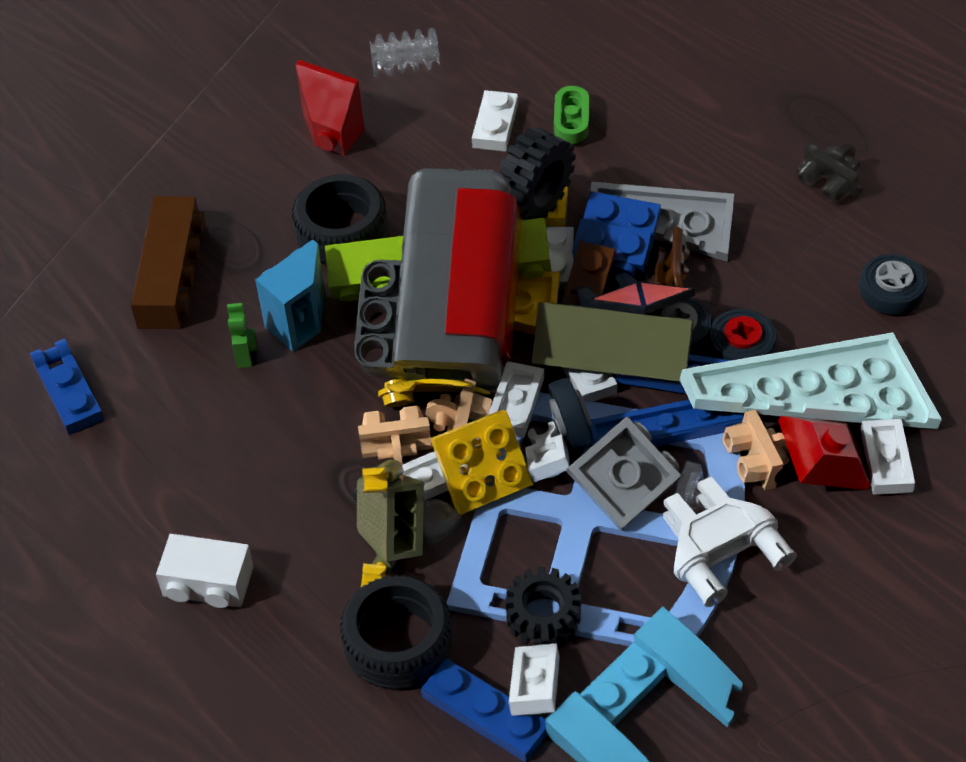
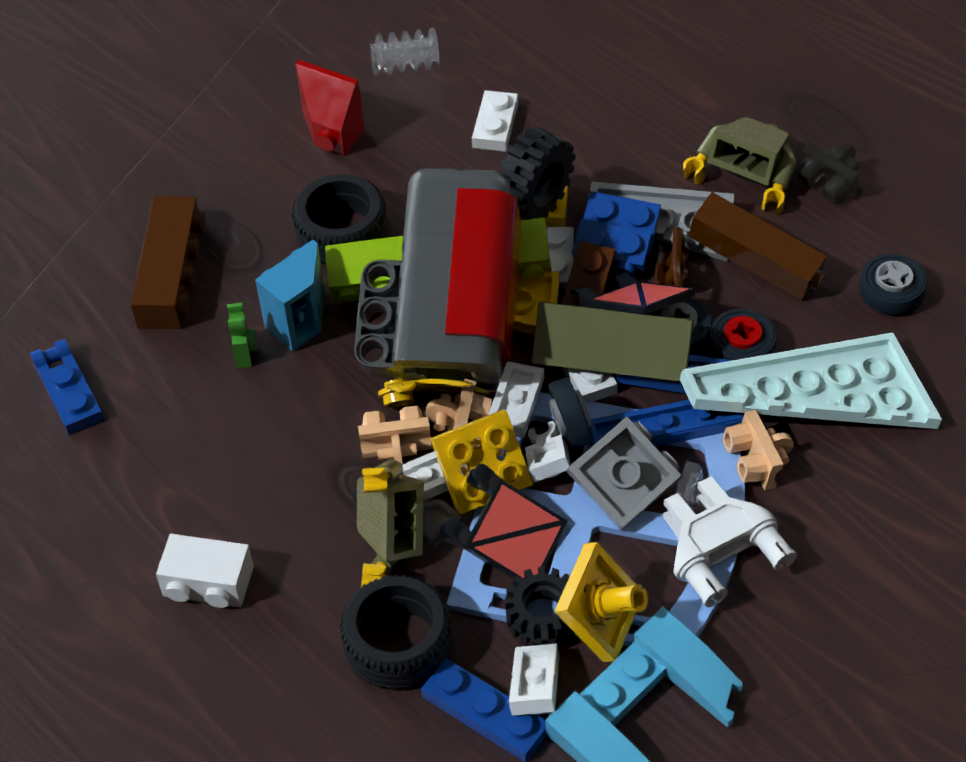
bright green plate [554,86,589,144] -> none
red slope [778,415,871,490] -> none
white plate [860,419,915,495] -> none
none -> flag [438,464,568,580]
none -> yellow plate [554,542,648,662]
none -> olive torso [683,117,796,215]
none -> reddish brown brick [688,192,827,301]

